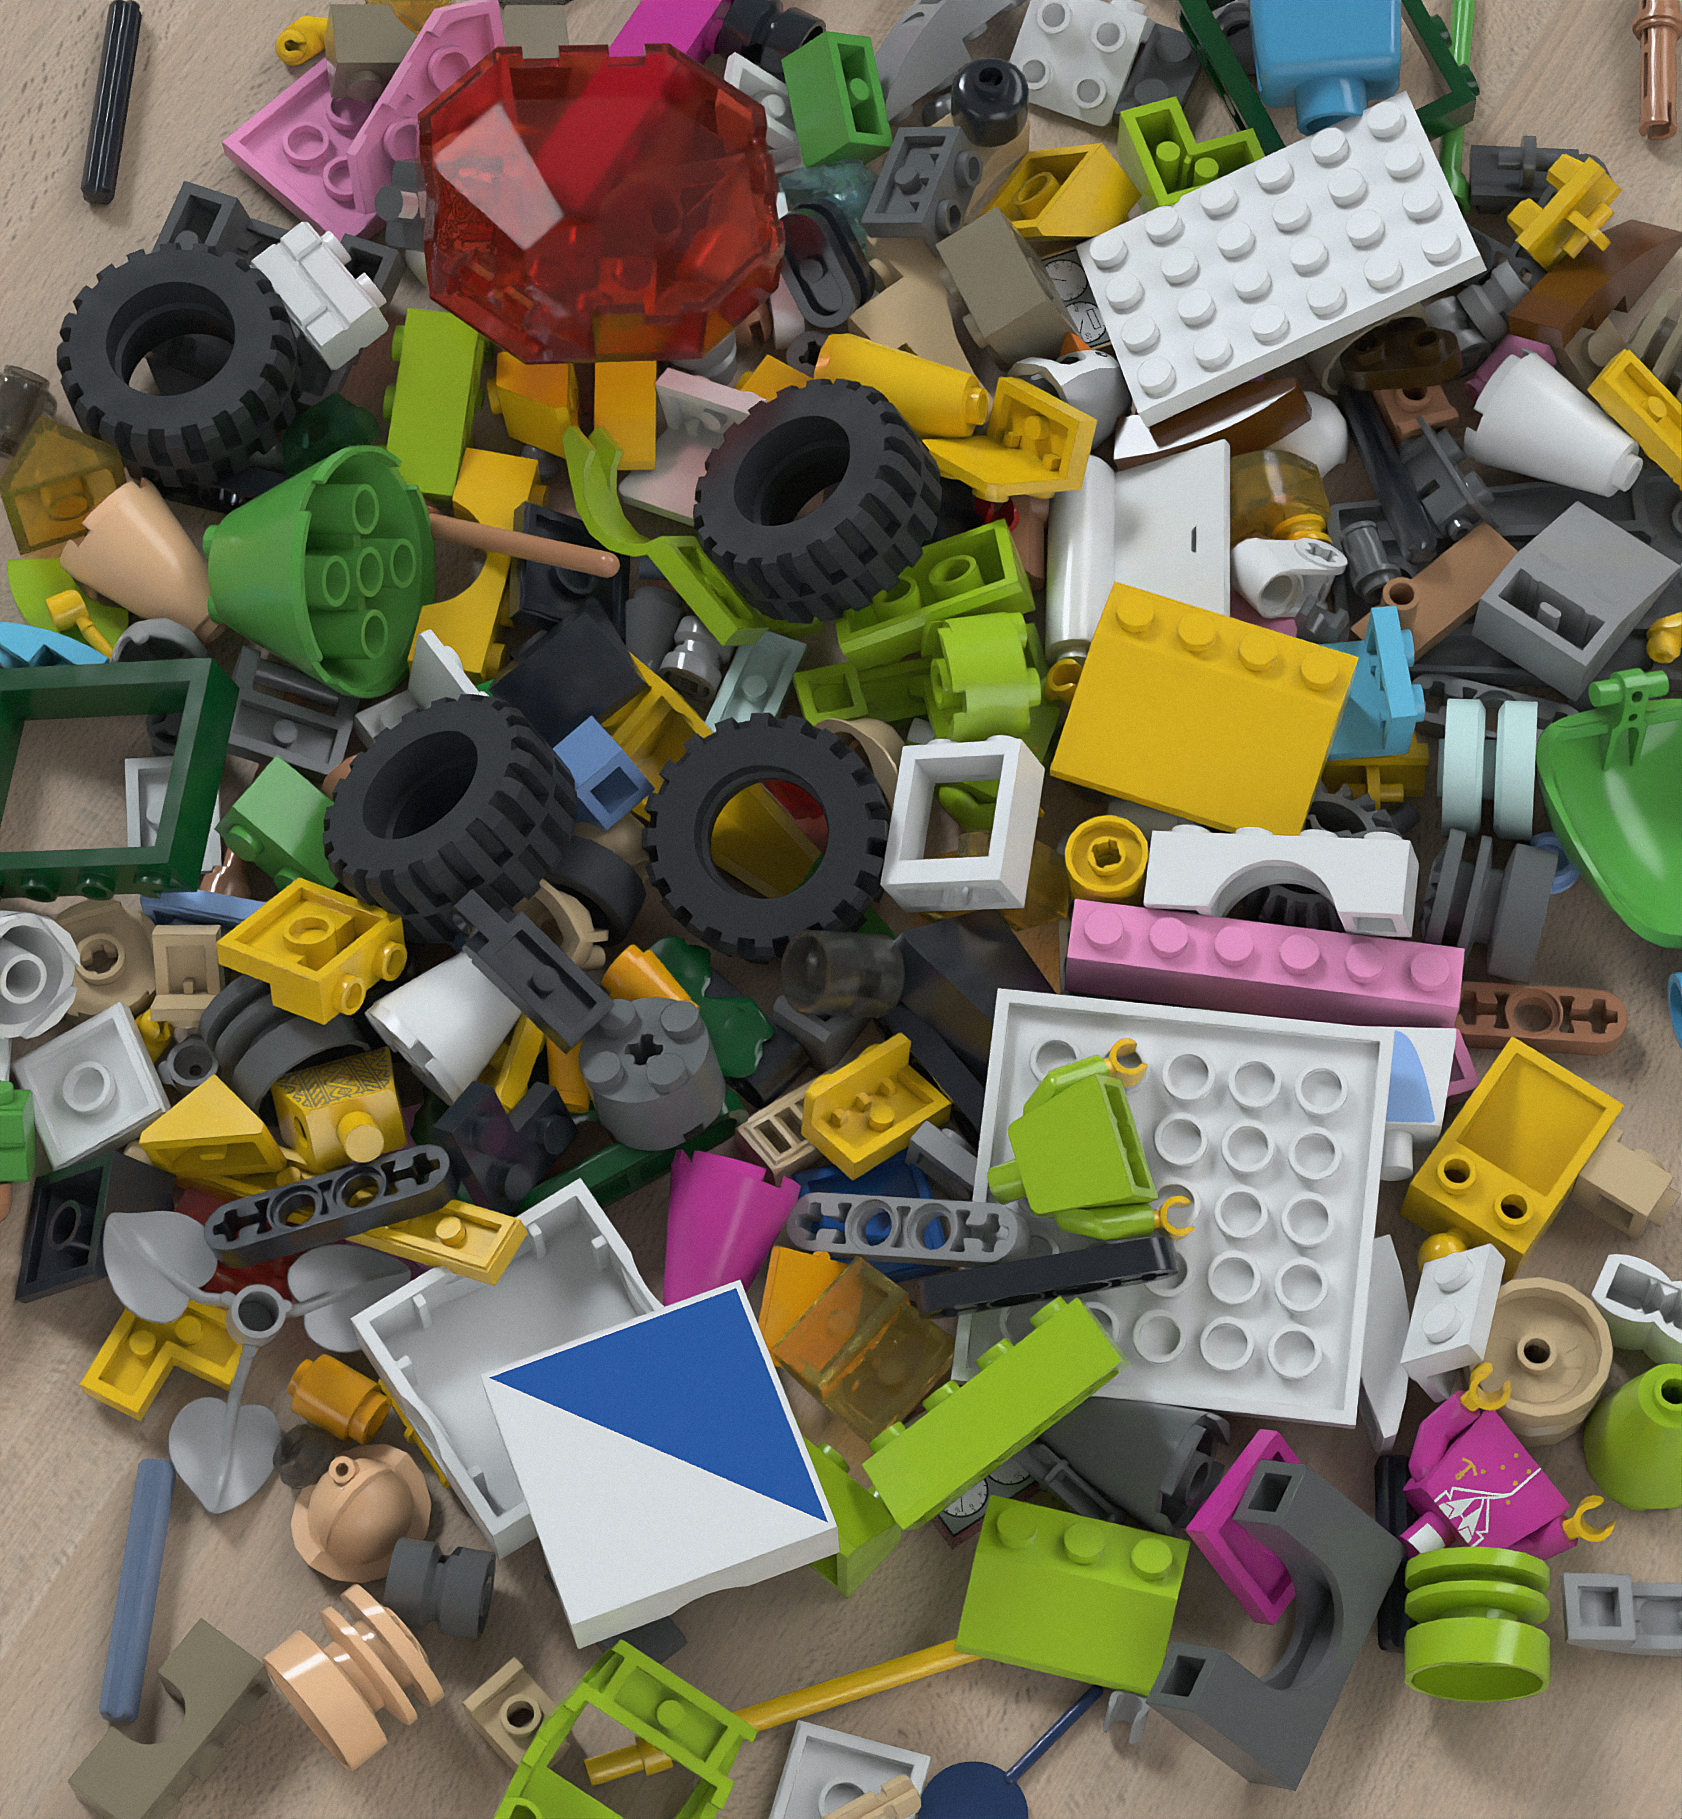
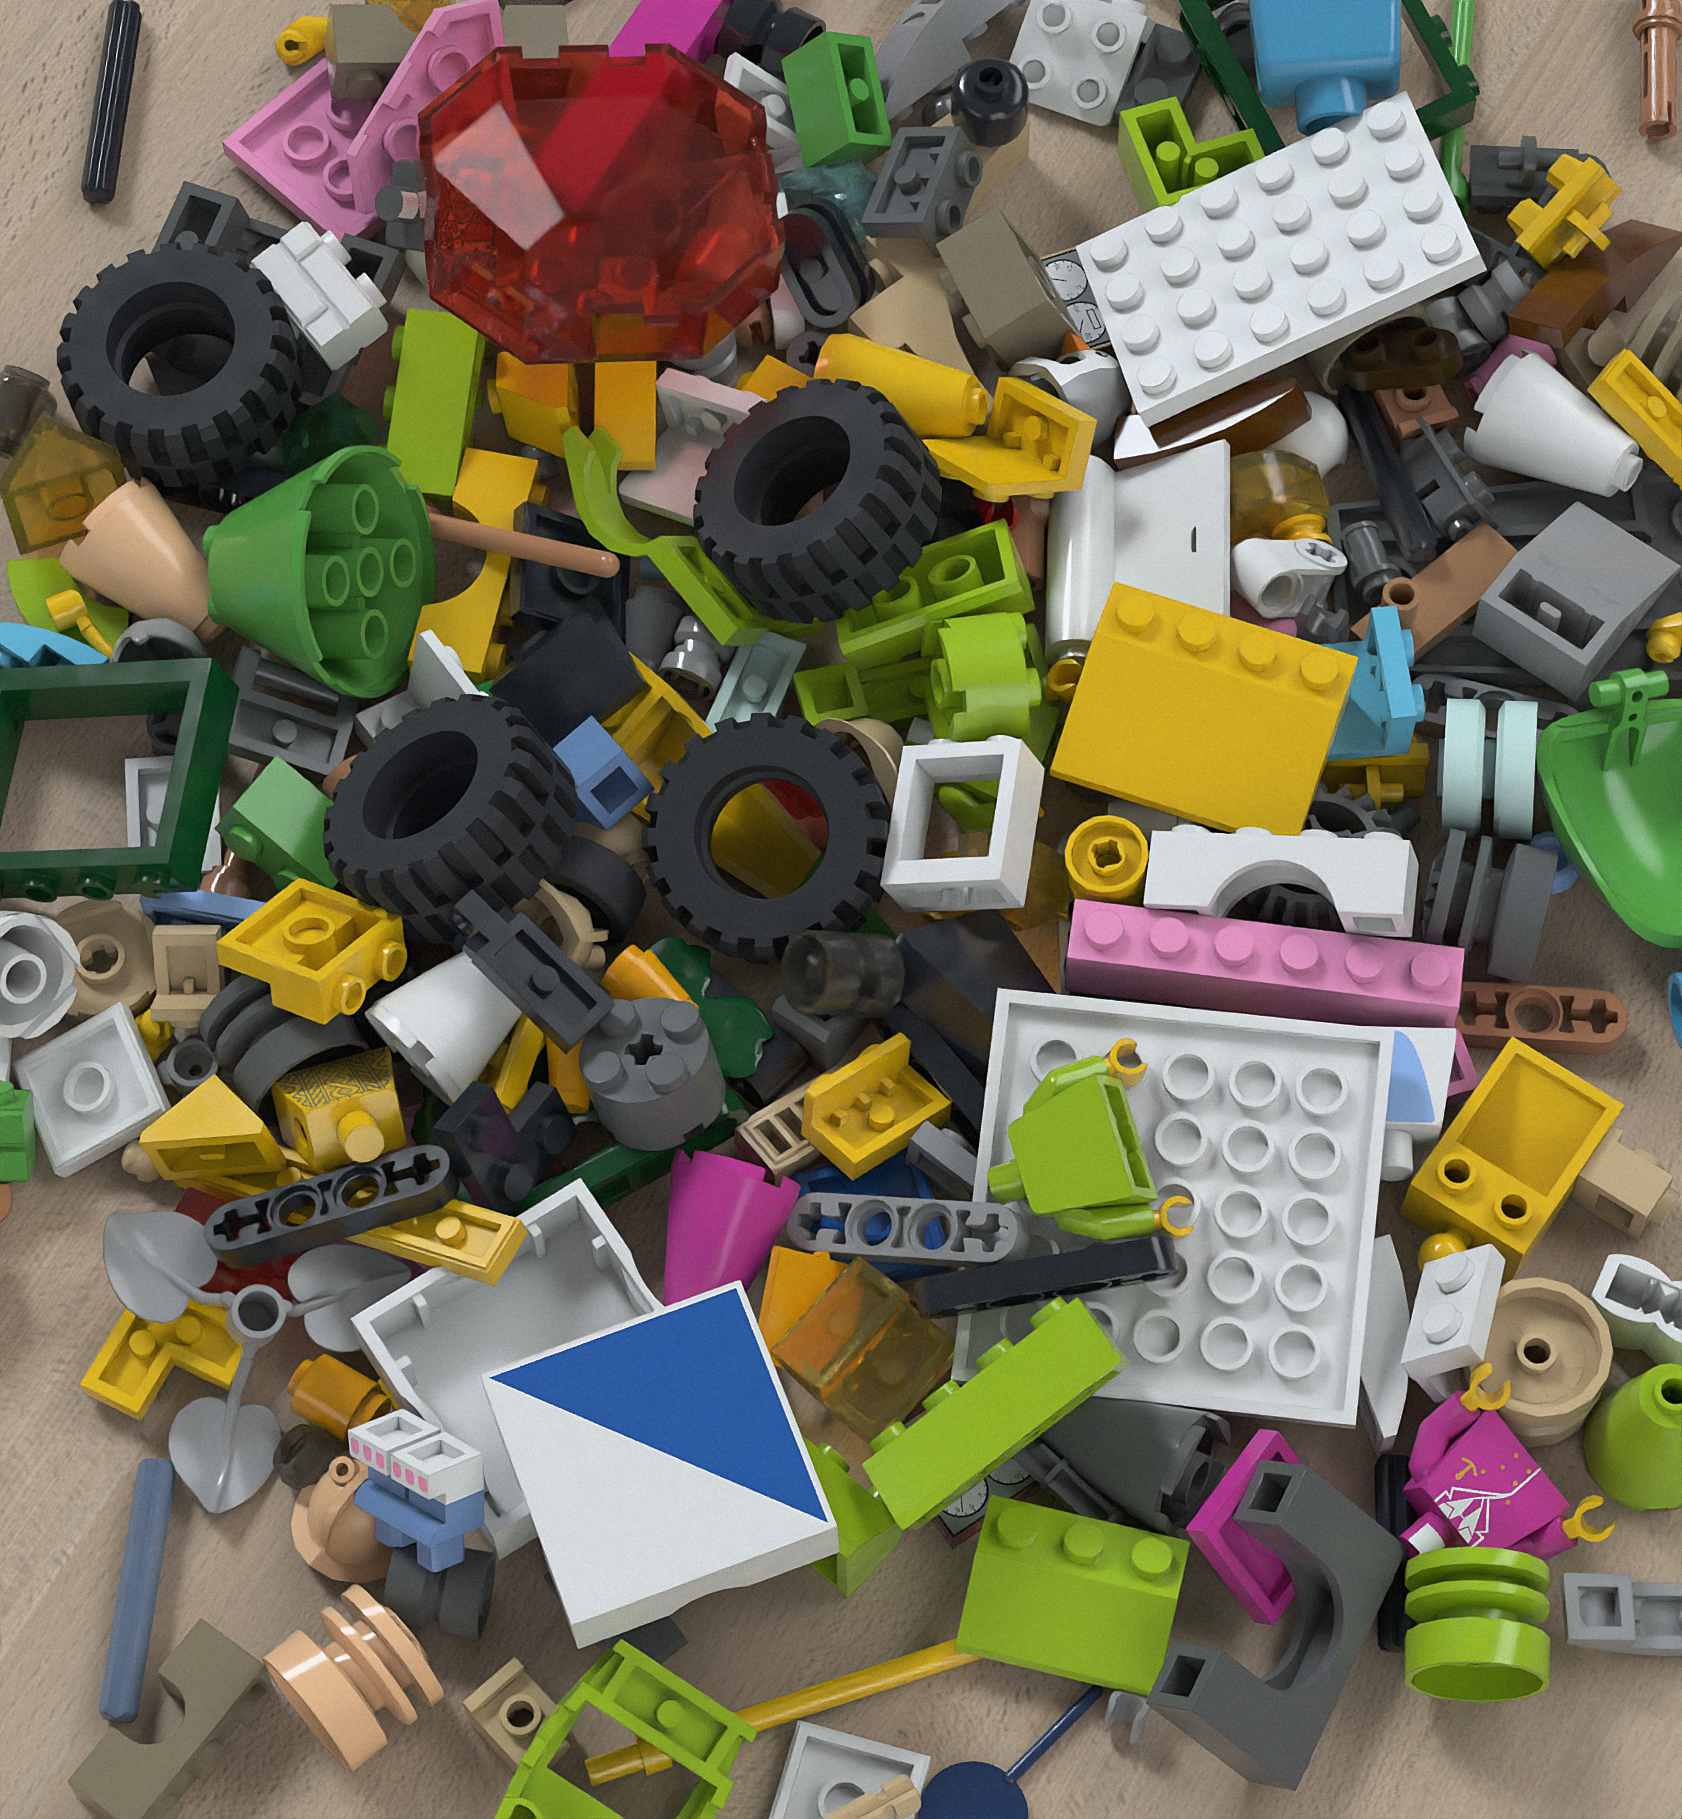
black slope [15,1150,177,1304] -> none
yellow slope [975,143,1142,241] -> none
none -> hips [348,1408,484,1572]

